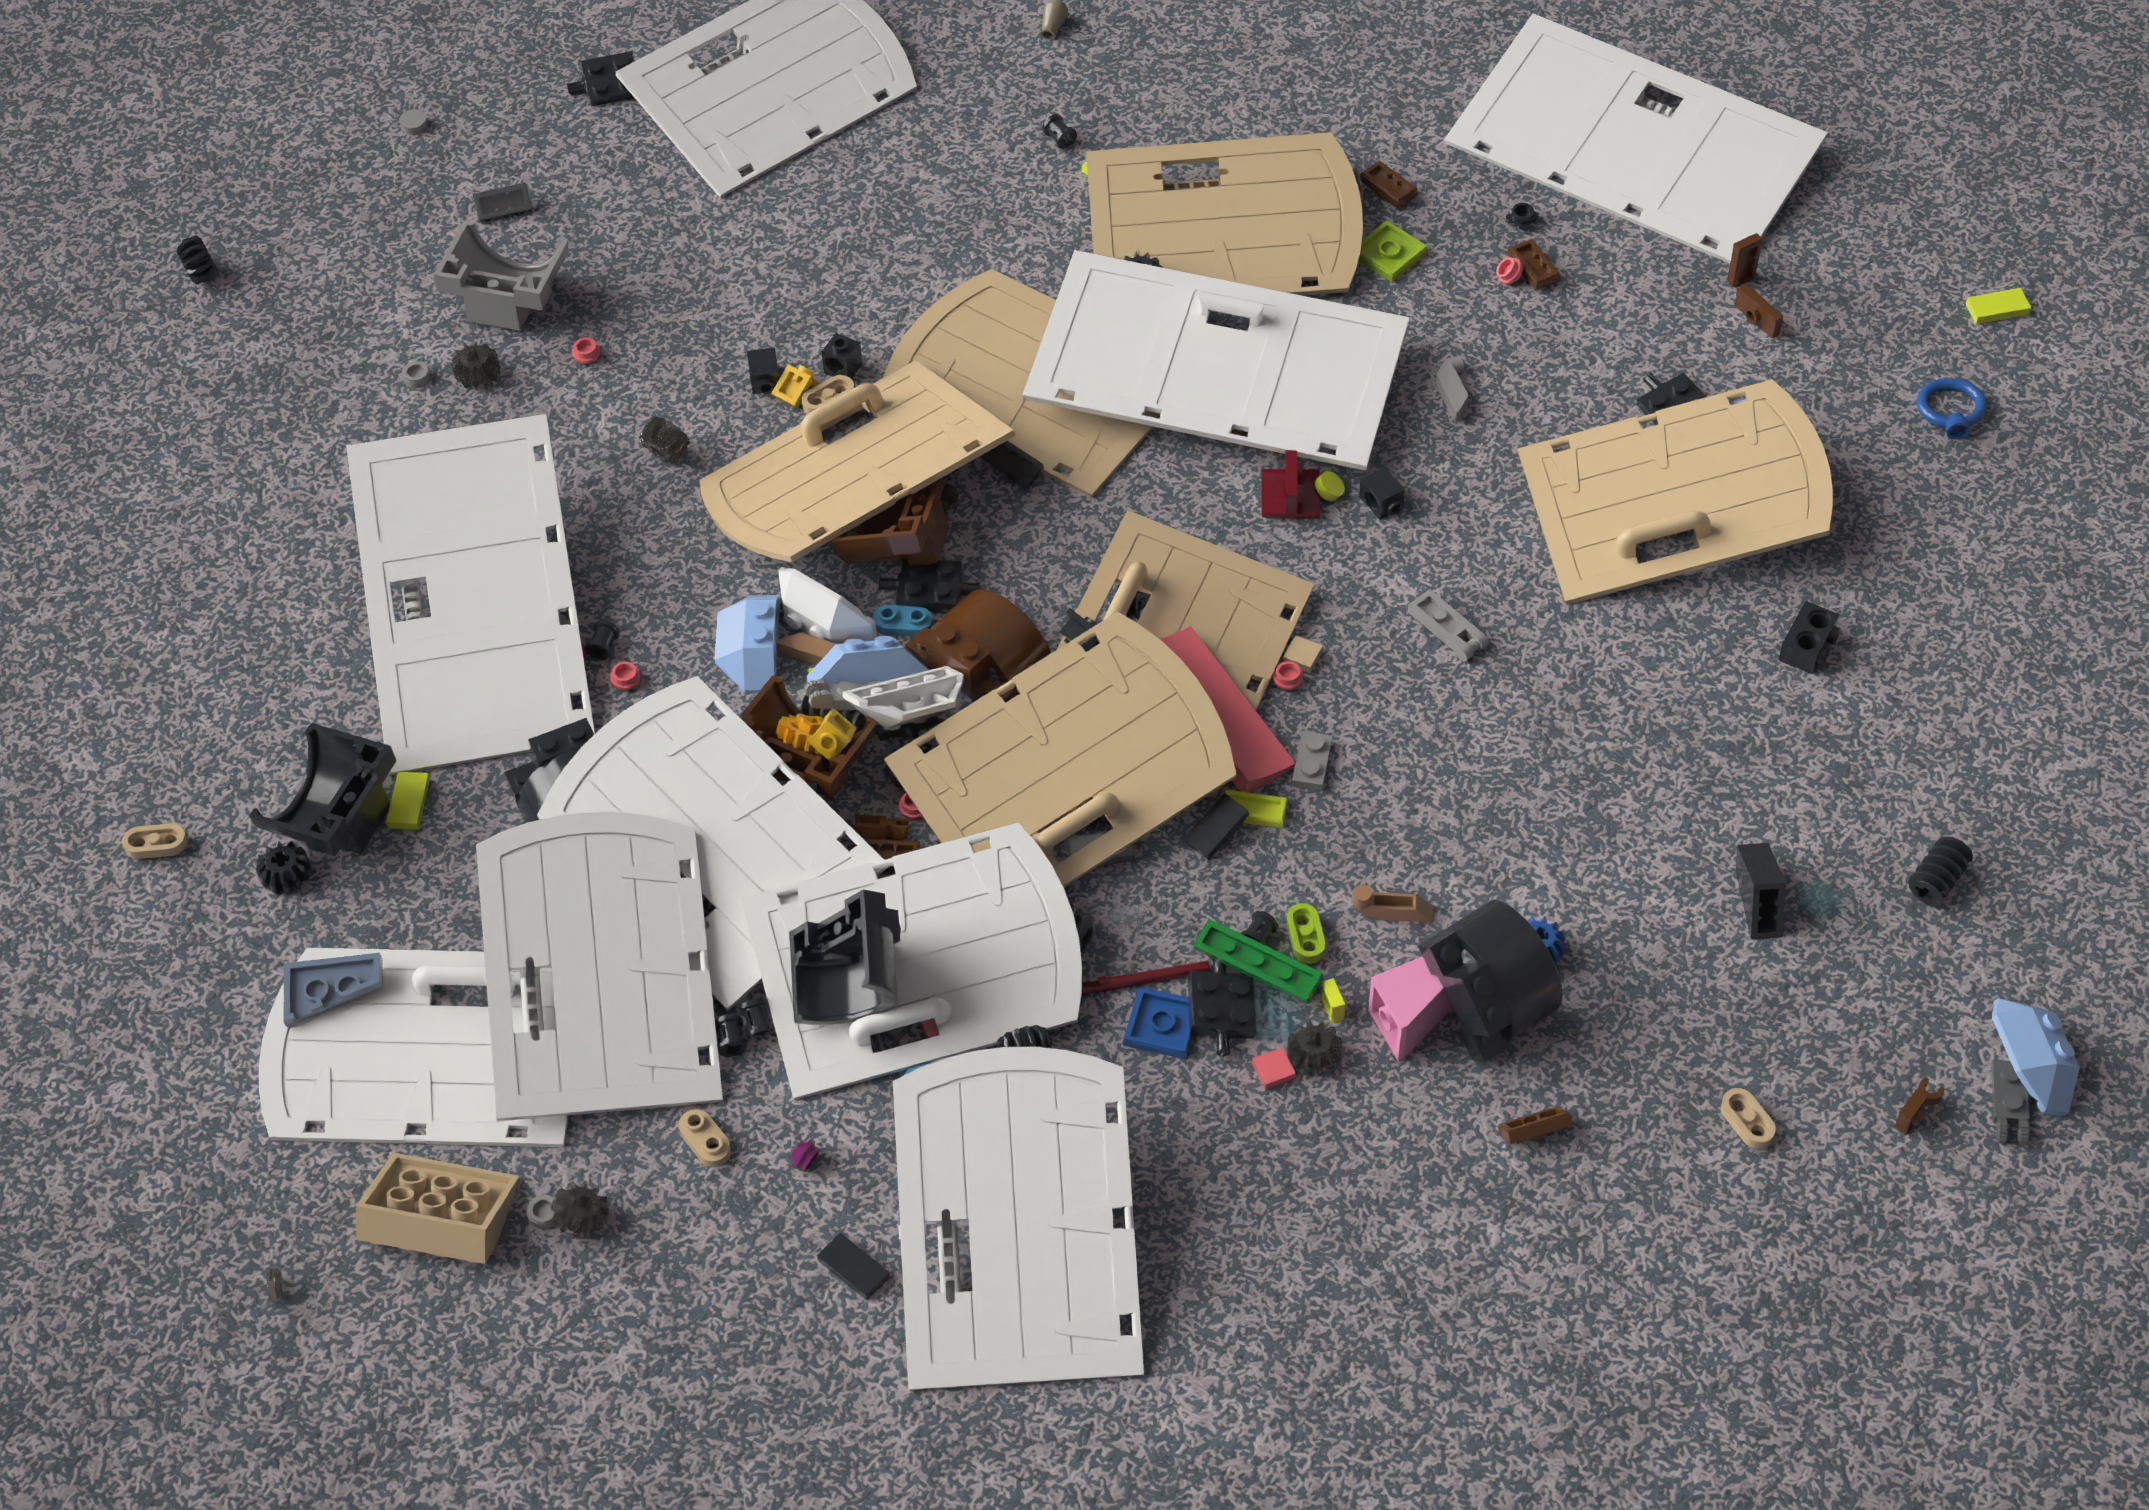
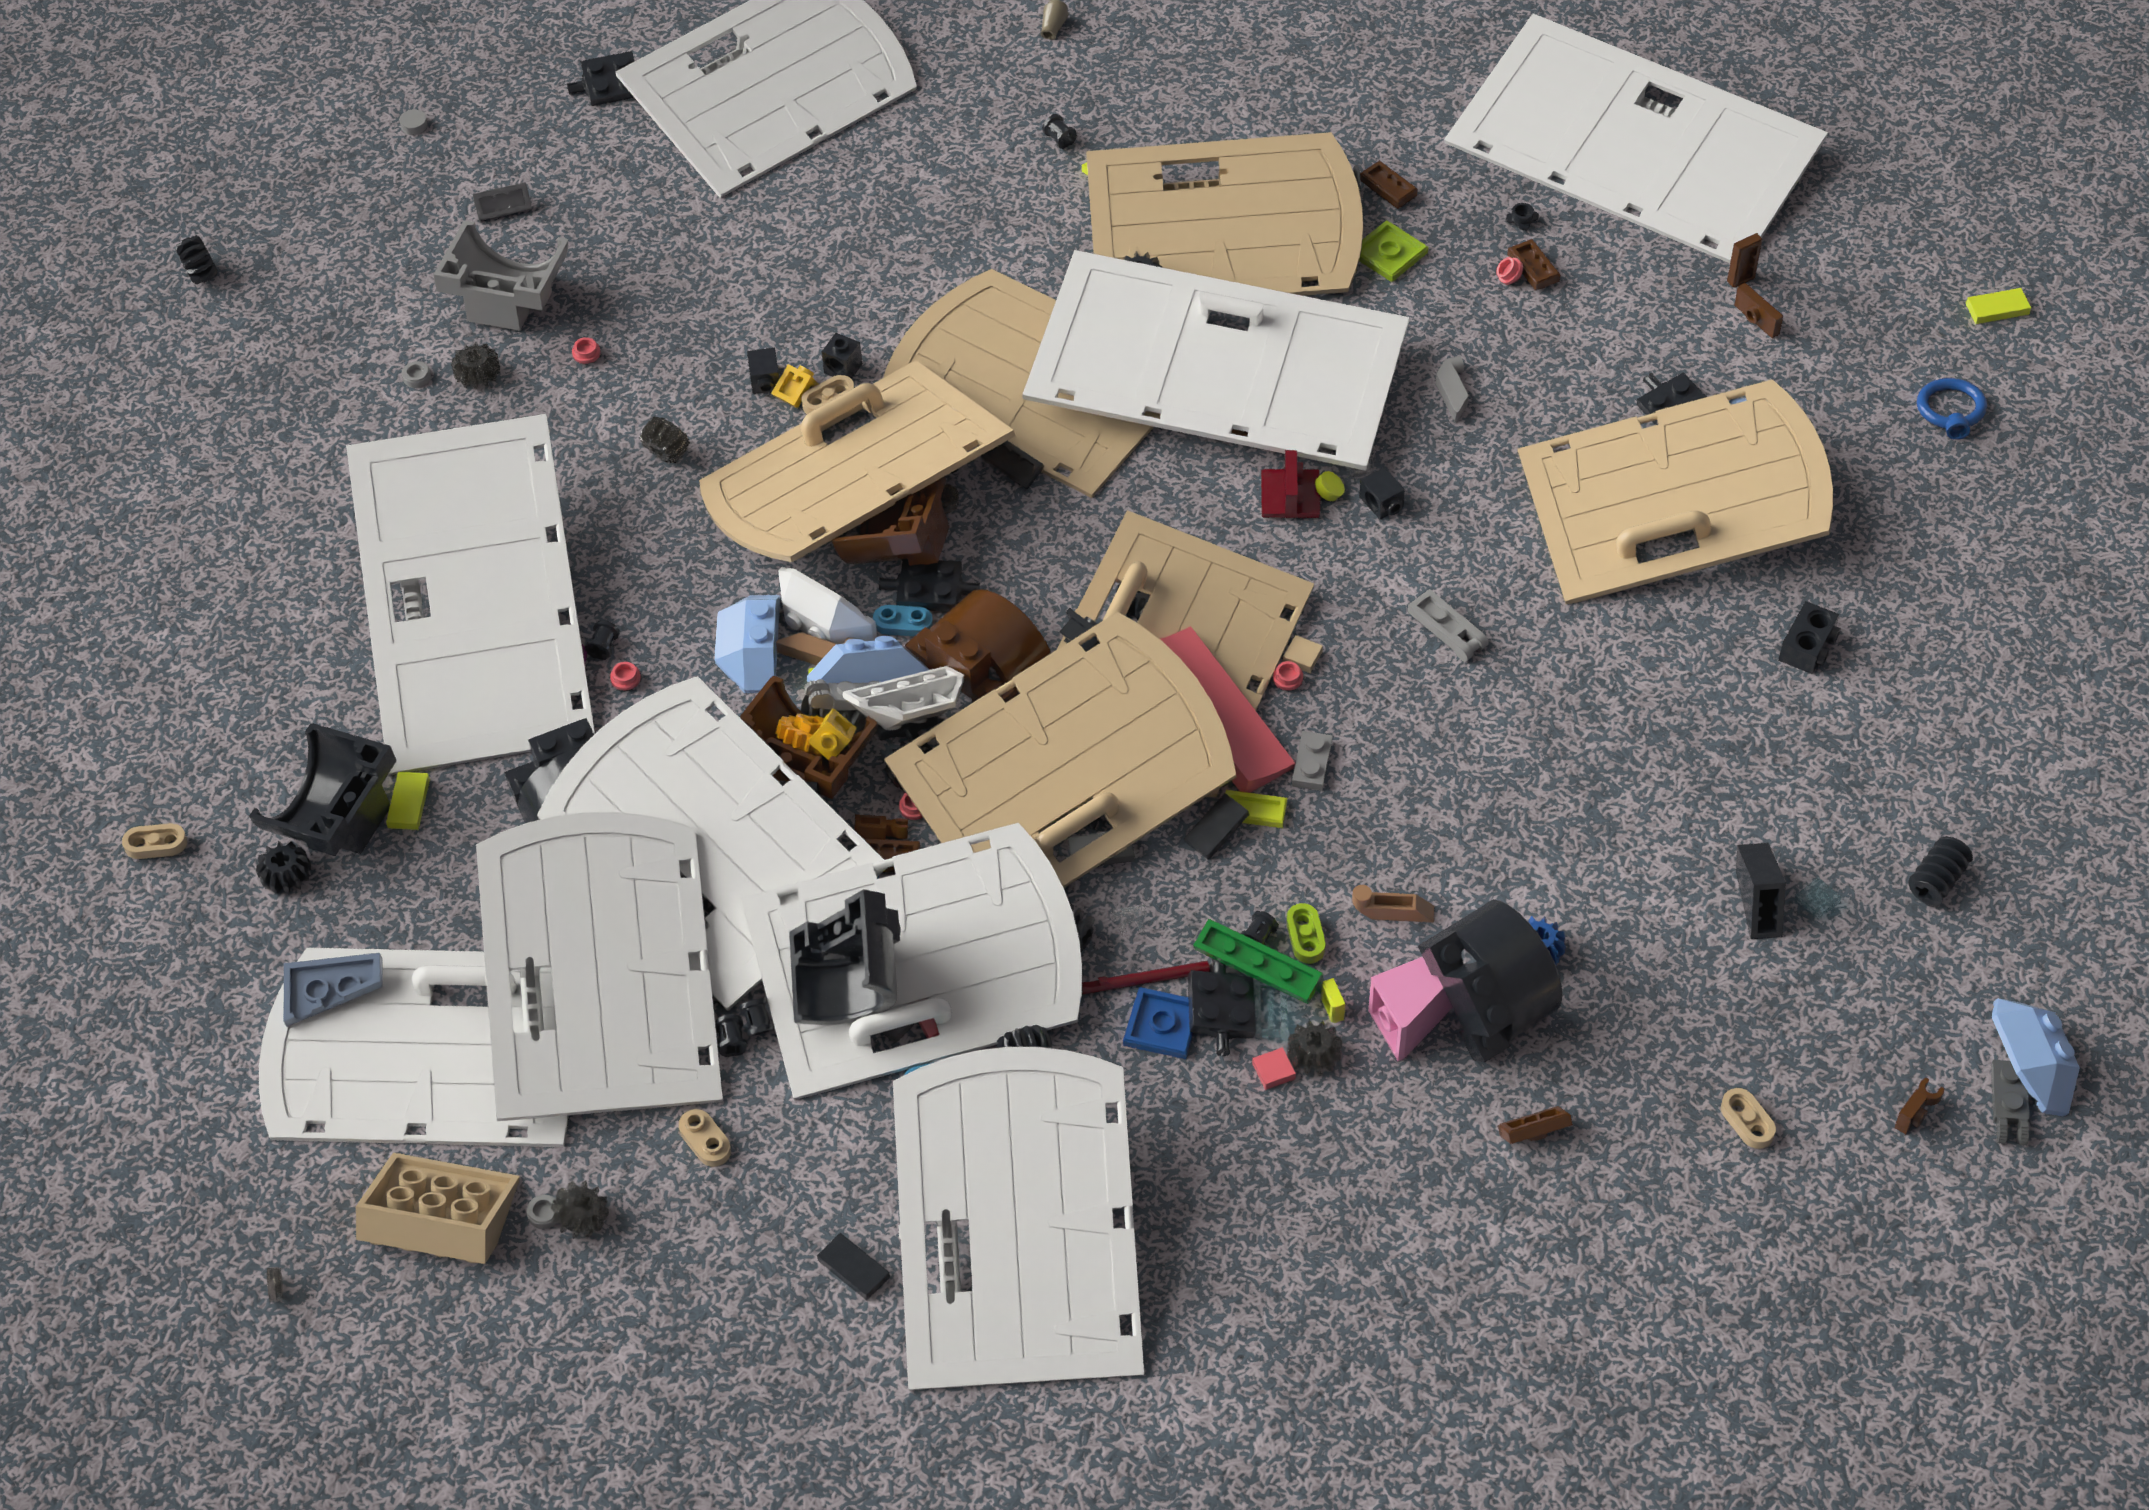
magenta plate [790,1139,820,1171] -> none

